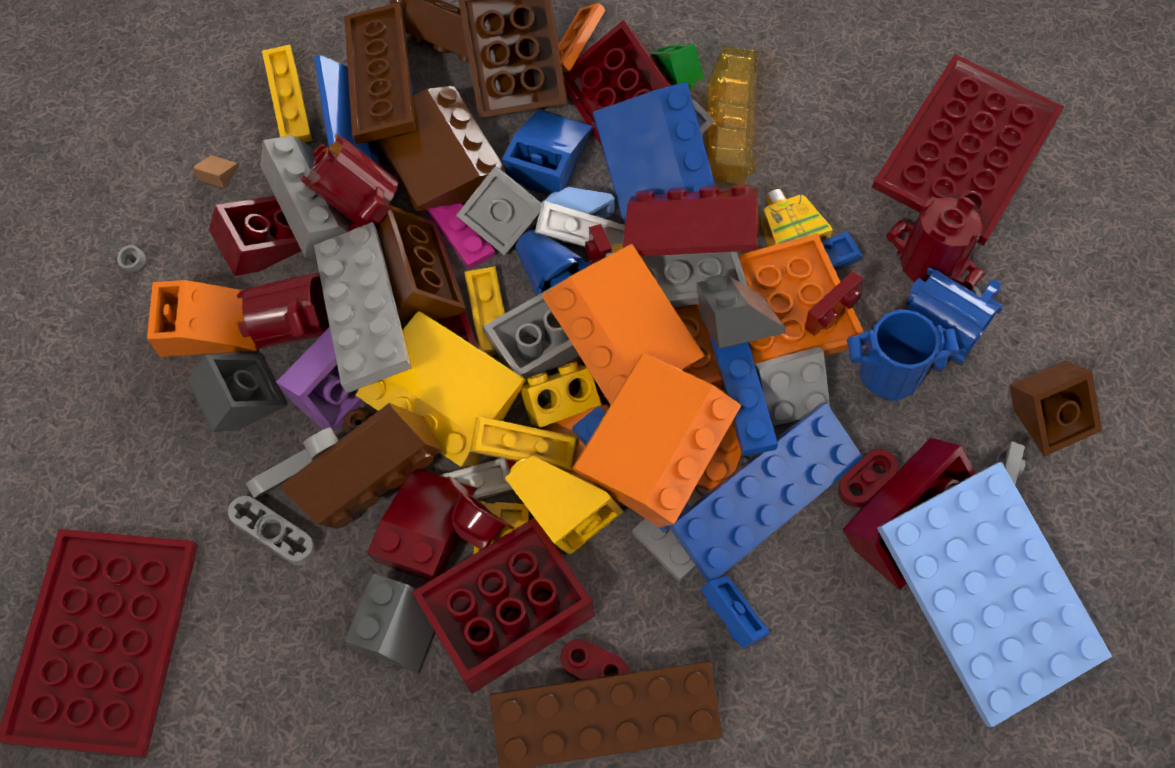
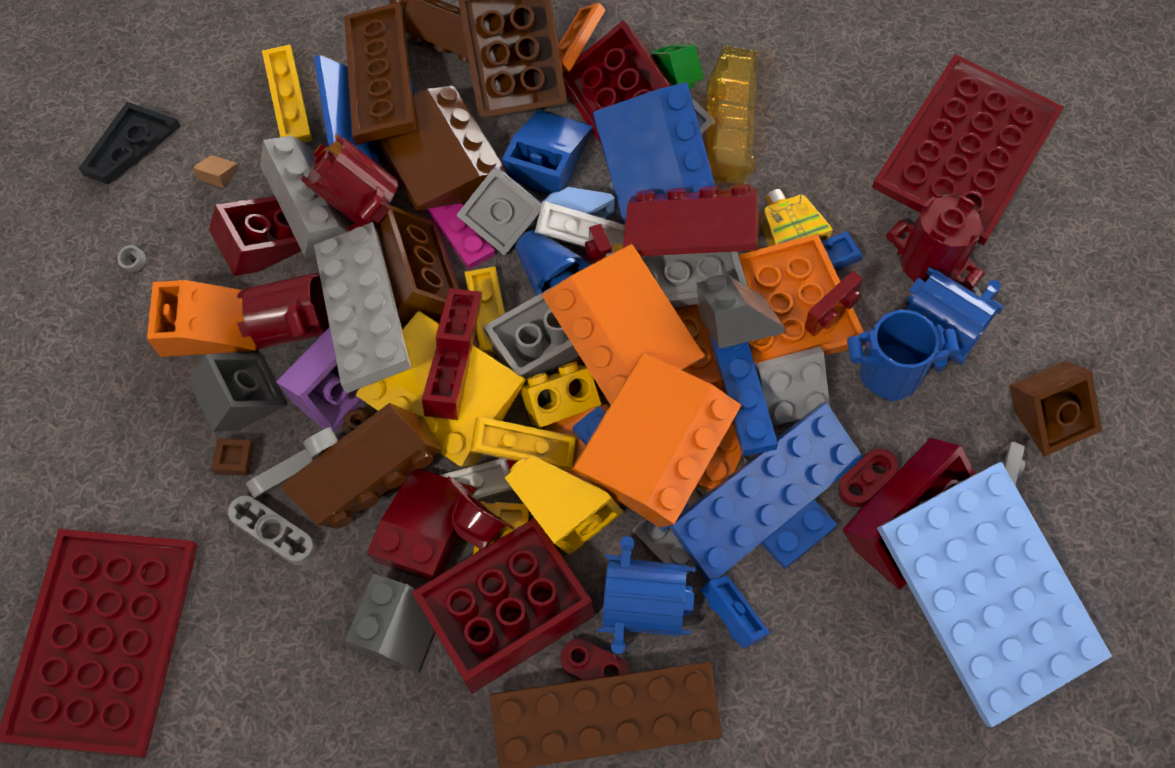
none -> black wing [79,102,181,185]
none -> reddish brown plate [211,438,254,476]
none -> dark red slope [422,288,482,420]
none -> blue container [598,536,695,654]
none -> blue plate [761,500,837,570]

